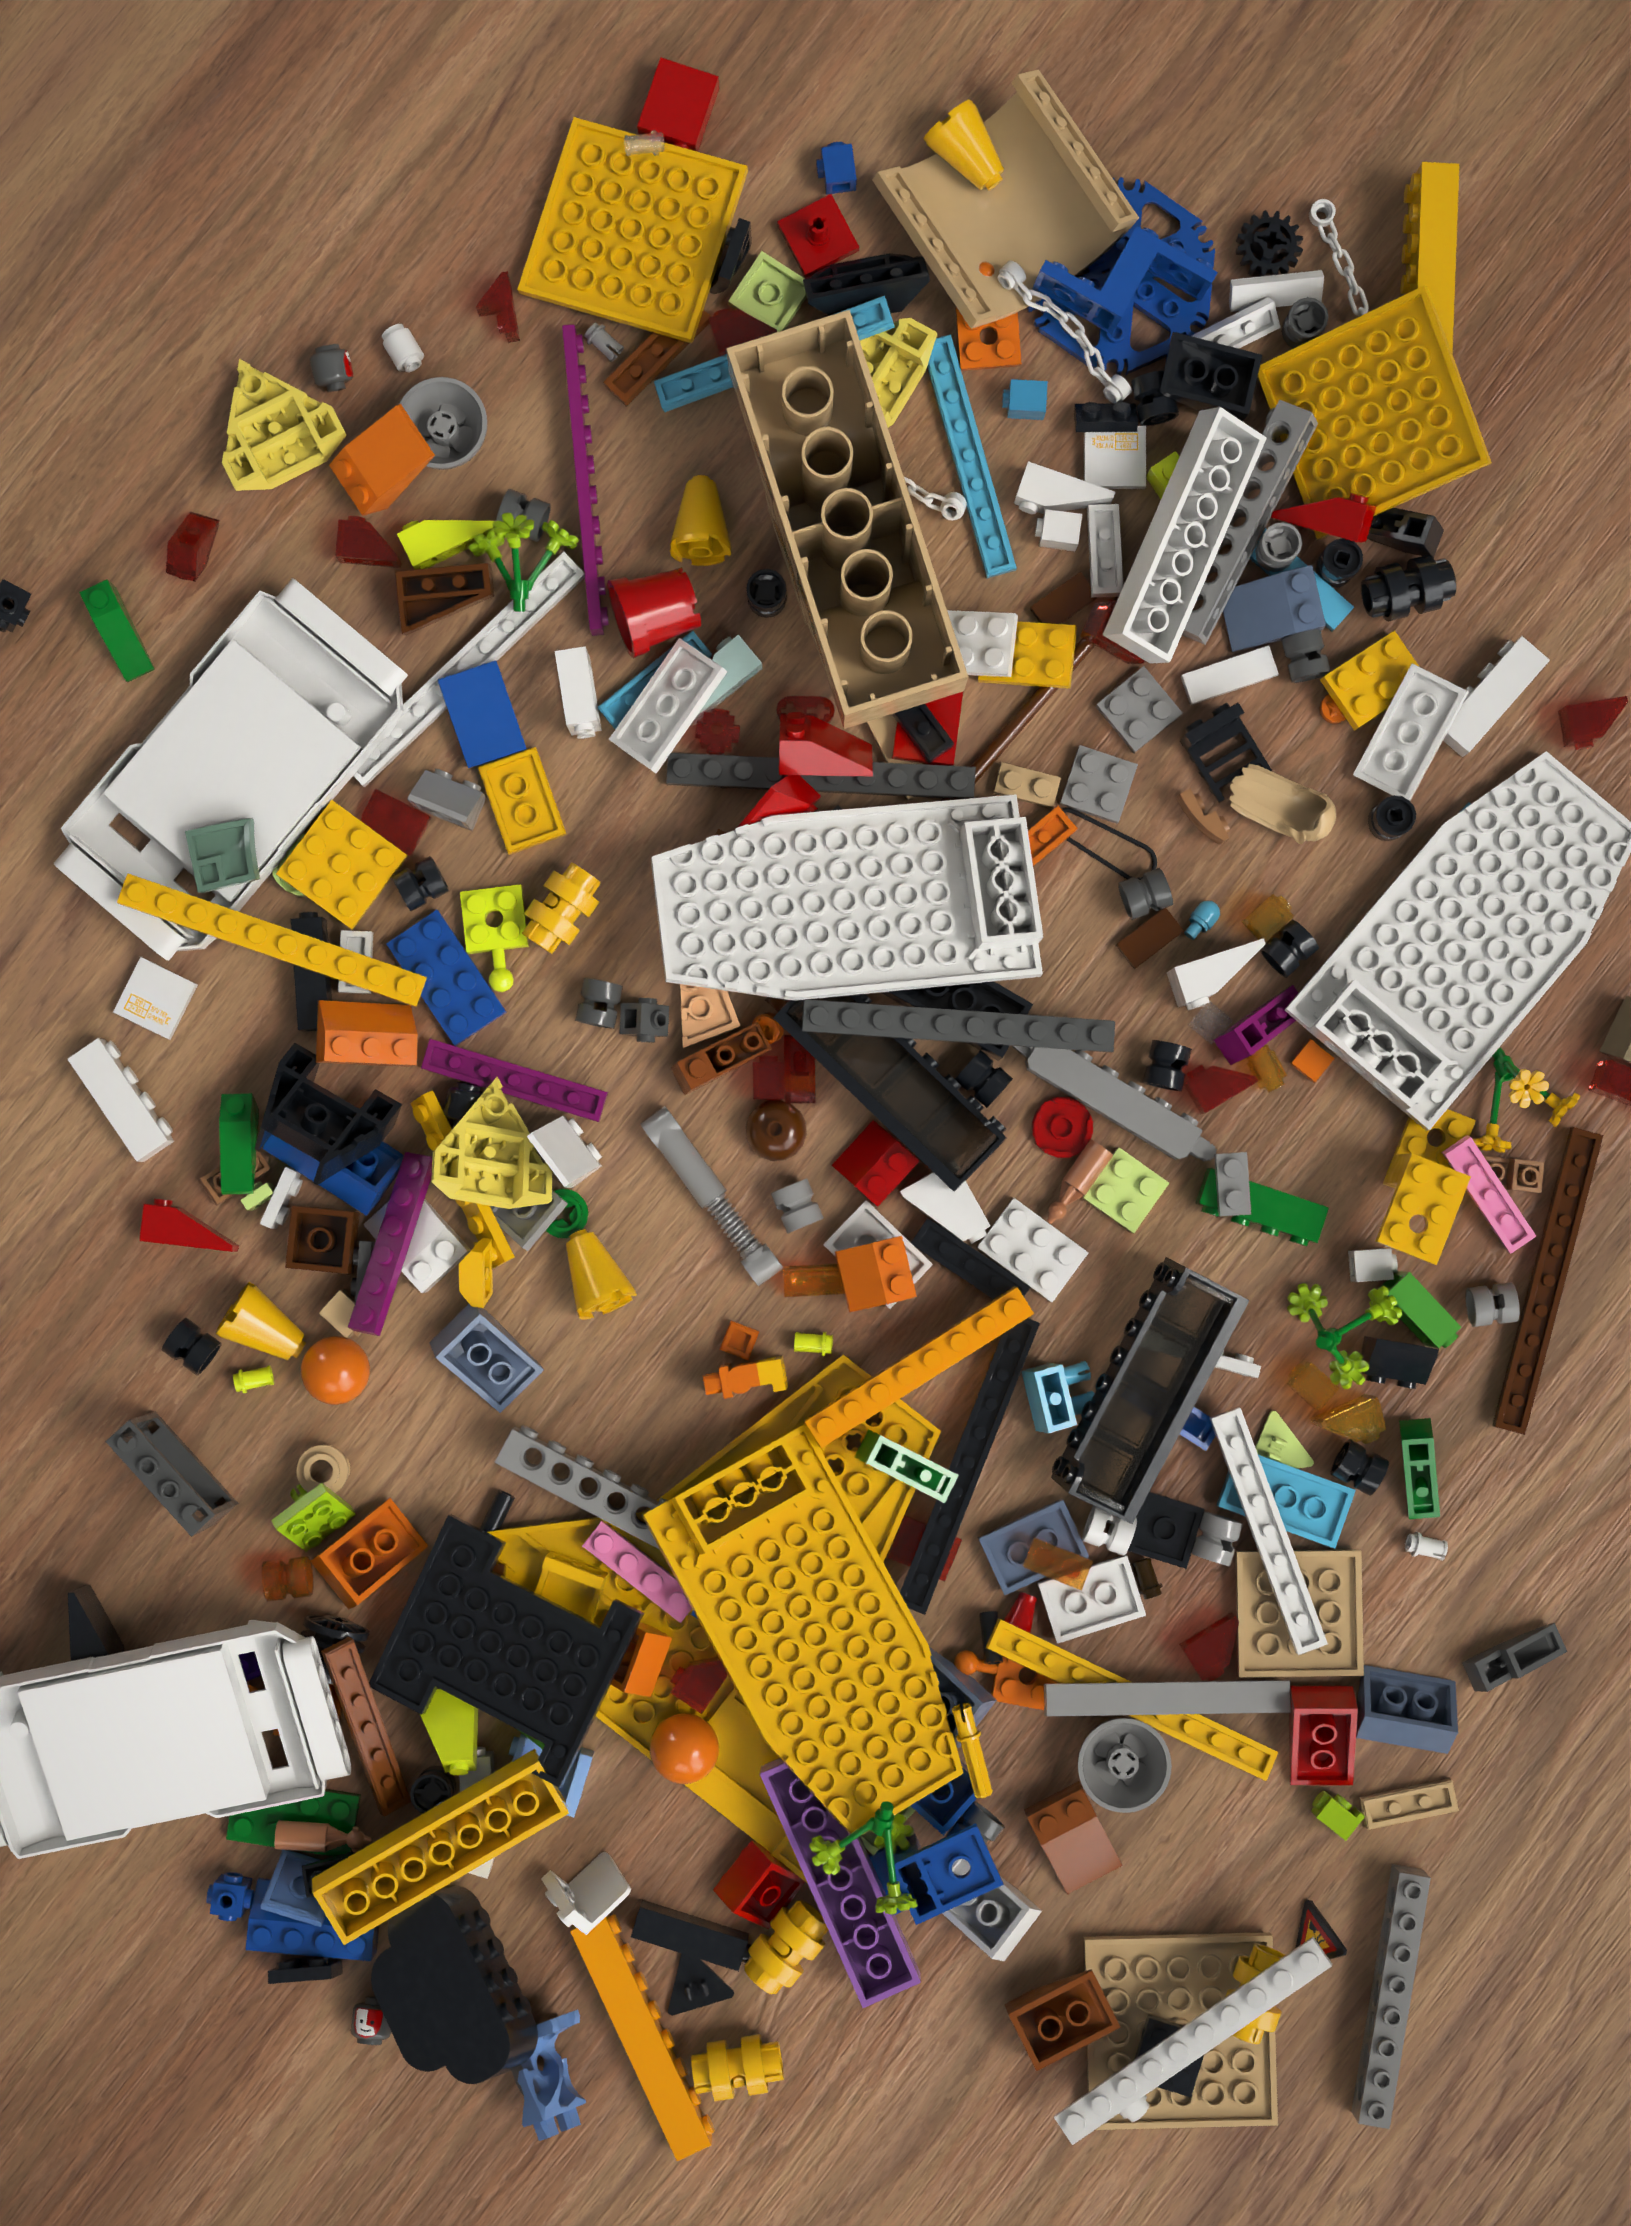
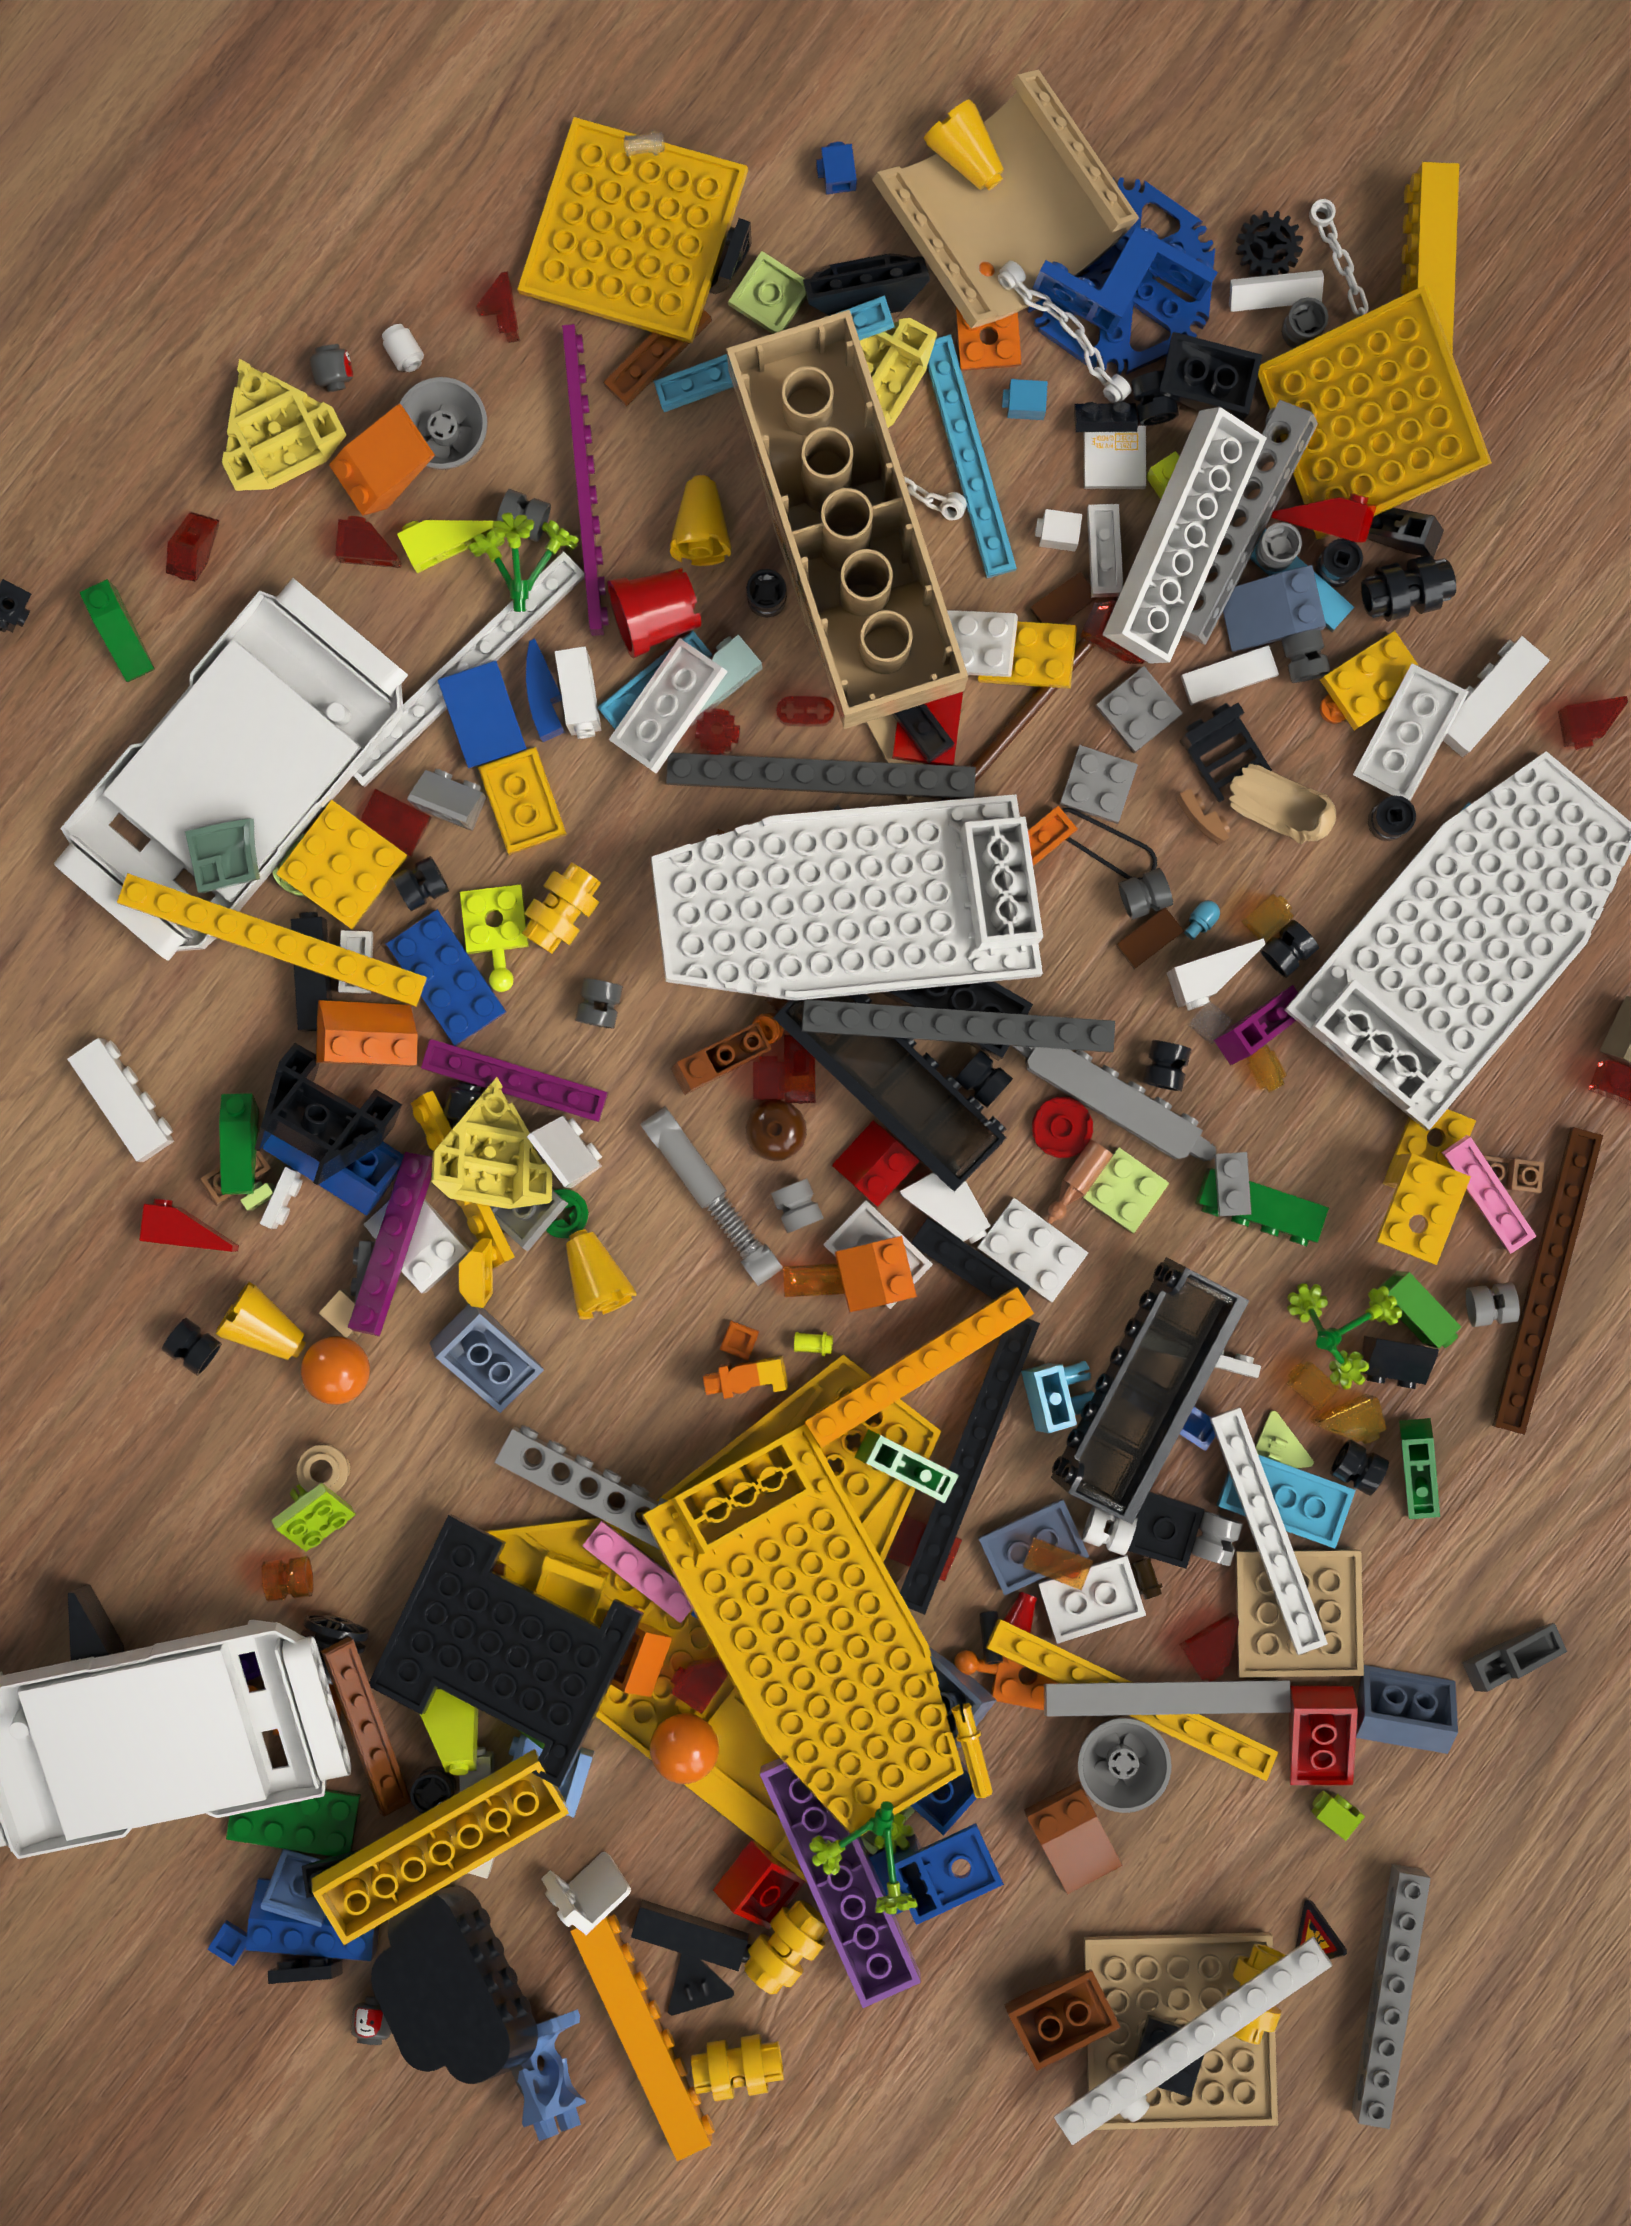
dark grey window [105,1412,239,1537] -> none
white tile [113,957,198,1040] -> none
blue brick [206,1872,255,1921] -> none
neon yellow pin [233,1365,274,1394] -> none
nougat wheel [274,1820,372,1852] -> none
reddish brown brick [285,1206,360,1274] -> none
orange slope [310,1498,428,1610] -> none
reddish brown wedge [395,563,494,636] -> none
black axle [480,1490,515,1532] -> none
light grey pin [584,322,624,362] -> none
dark grey brick [620,998,669,1043] -> none
red brick [637,57,720,152] -> none
light nougat wing [680,984,741,1049] -> none
clear red slope [709,308,777,357] -> none
red slope [738,775,822,827] -> none
red tile [777,194,860,278] -> none
red slope [779,712,873,777] -> none
white slope [942,1859,1042,1961] -> none
dark grey wheel [946,1801,1005,1848] -> none
tan plate [993,762,1061,809] -> none
white slope [1014,461,1115,514] -> none
clear red slope [1183,1064,1258,1114] -> none
white plate [1192,297,1281,349] -> none
orange tile [1290,1039,1335,1083] -> none
white brick [1348,1248,1398,1282] -> none
tan tile [1359,1778,1459,1830] -> none
white pin [1405,1532,1448,1561] -> none
yellow plant [1472,1048,1580,1153] -> none
none -> blue tile [207,1920,247,1966]
none -> blue slope [526,638,565,742]

